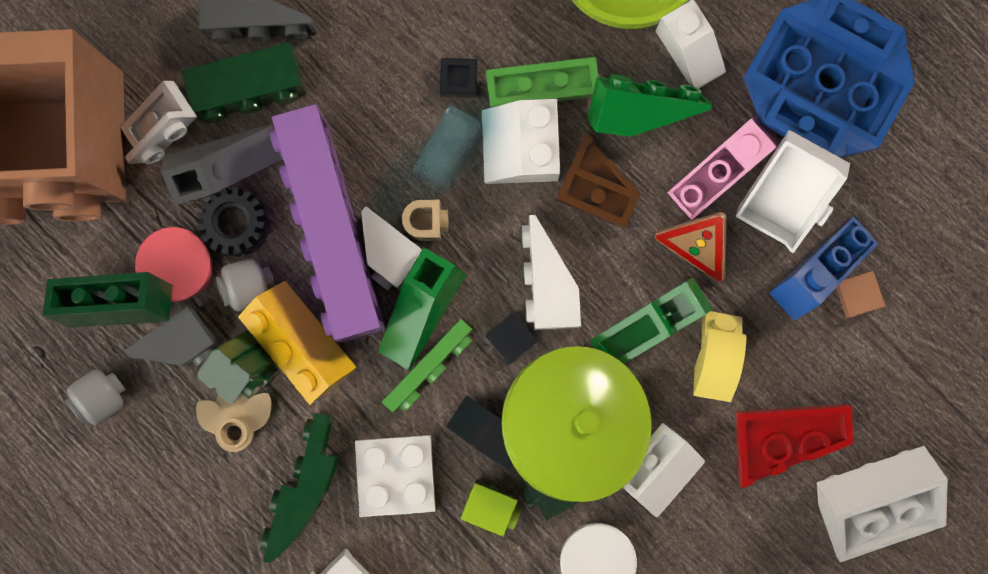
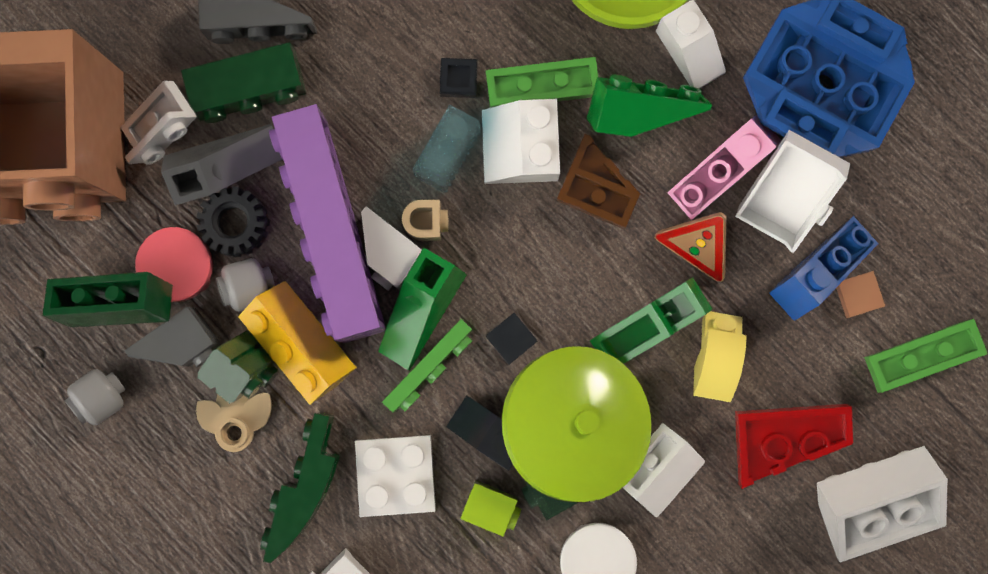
white slope [522,215,581,330] -> none
none -> bright green plate [864,319,988,393]

